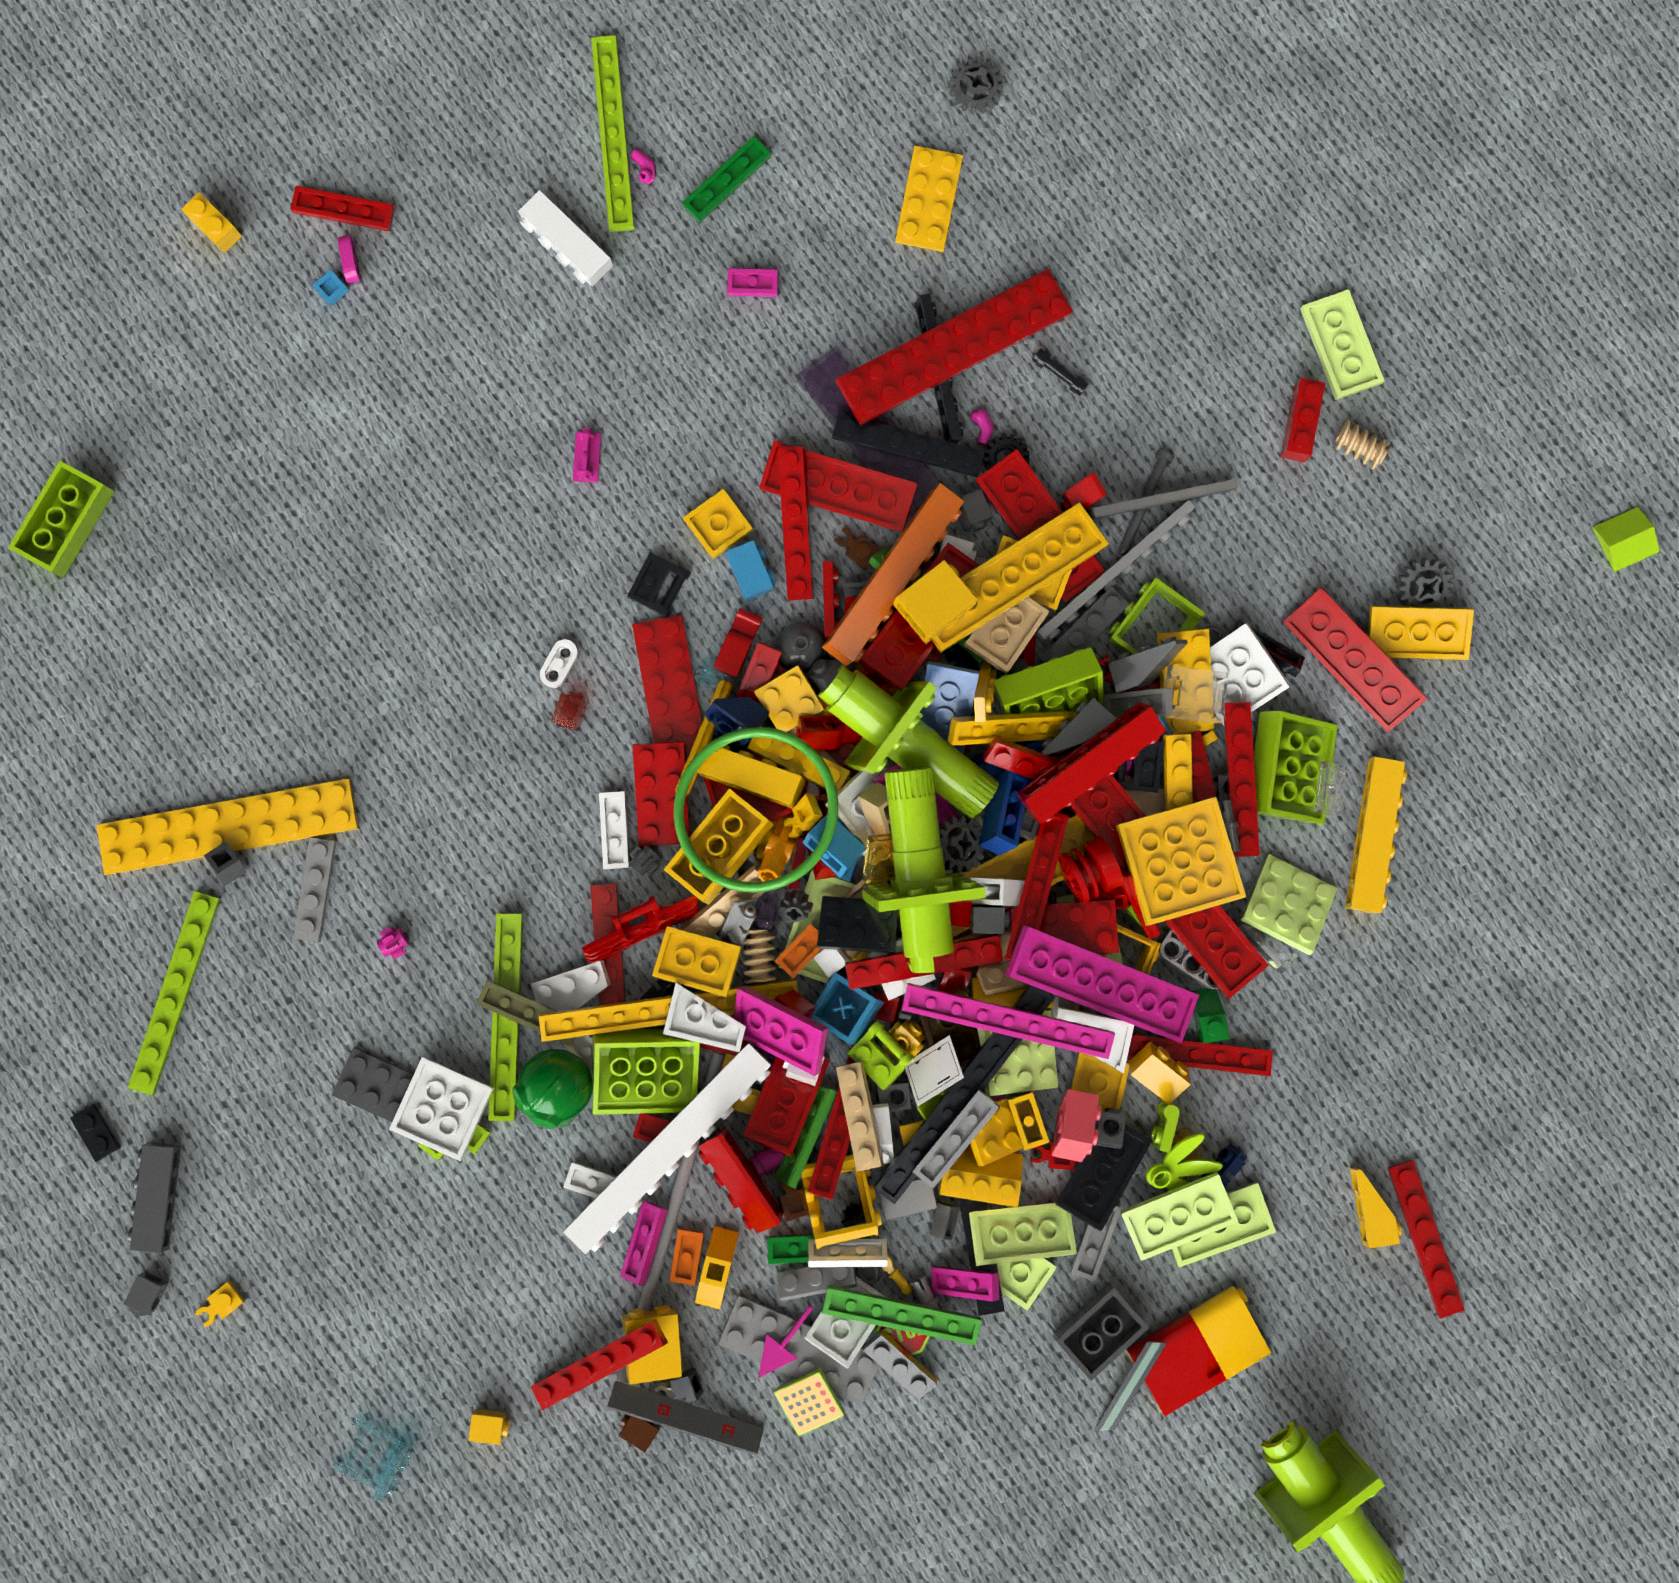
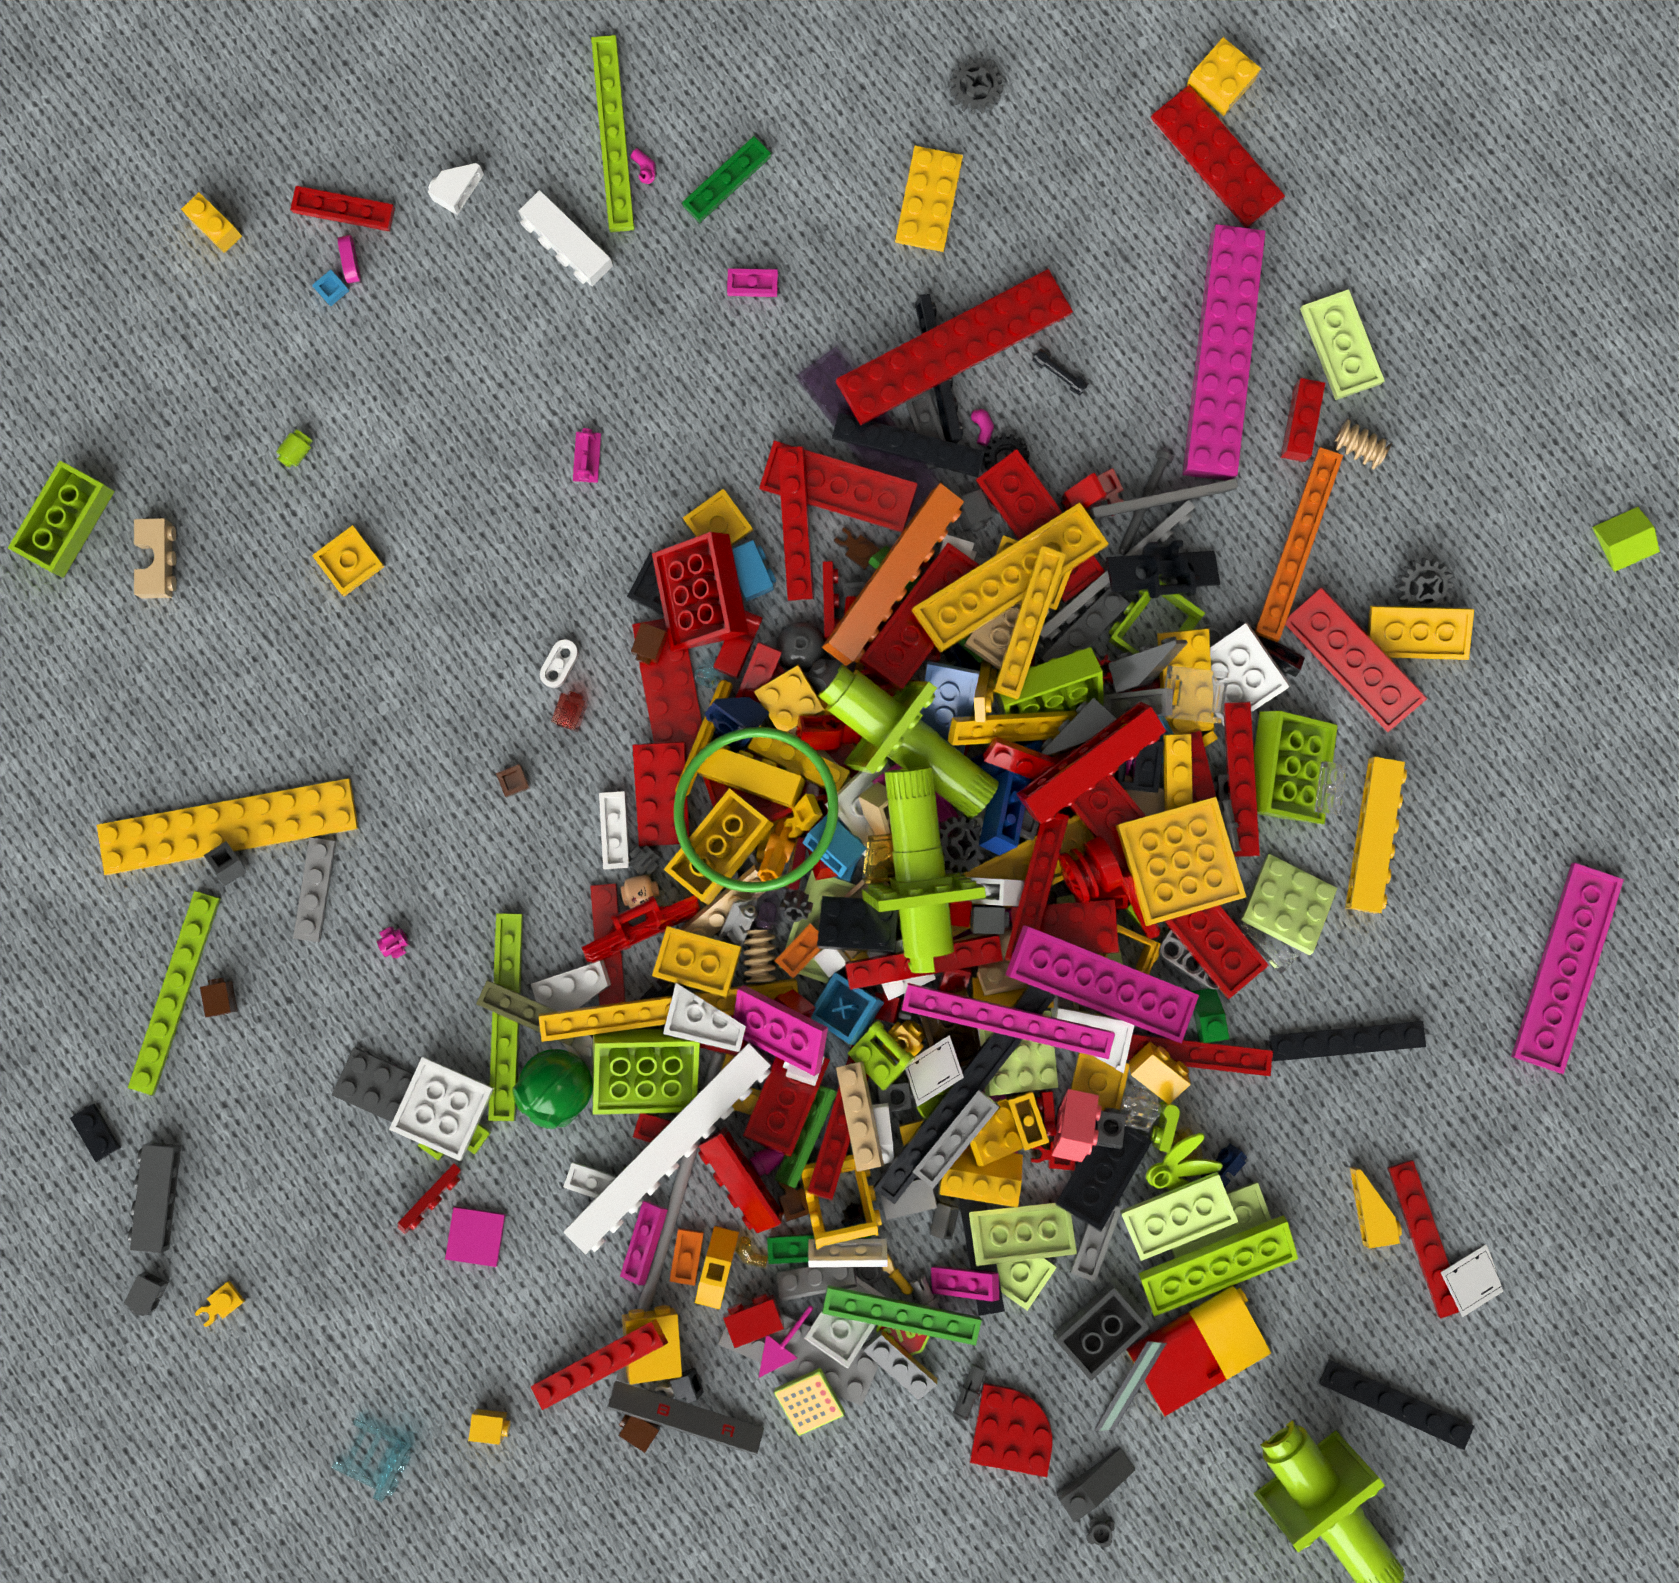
yellow brick [893,560,977,644] -> none
none -> tan arch [134,518,177,599]
none -> reddish brown brick [200,978,238,1018]
none -> lime brick [276,429,313,468]
none -> yellow plate [312,525,385,597]
none -> red wing [398,1163,461,1234]
none -> white slope [428,163,484,215]
none -> dark pink tile [445,1206,506,1267]
none -> reddish brown plate [496,764,530,798]
none -> light nougat head [621,874,660,908]
none -> reddish brown brick [631,622,668,665]
none -> red slope [652,532,749,652]
none -> red piece [723,1293,784,1348]
none -> clear yellow arm [735,1236,768,1269]
none -> dark grey plate [905,390,946,471]
none -> dark grey pin [952,1364,987,1421]
none -> red plate [970,1383,1052,1477]
none -> yellow plate [993,545,1066,700]
none -> red plate [1036,1090,1056,1136]
none -> dark grey slope [1056,1448,1135,1523]
none -> dark grey plate [1086,1517,1115,1547]
none -> red plate [1097,468,1124,516]
none -> black piece [1106,540,1220,598]
none -> clear brick [1121,1086,1161,1132]
none -> lime plate [1138,1215,1299,1317]
none -> red plate [1151,85,1285,228]
none -> dark pink brick [1182,224,1266,481]
none -> yellow brick [1187,37,1261,116]
none -> orange plate [1254,447,1343,642]
none -> black plate [1269,1021,1426,1061]
none -> black plate [1319,1359,1474,1450]
none -> white sticker [1441,1244,1503,1317]
none -> dark pink plate [1511,863,1624,1074]

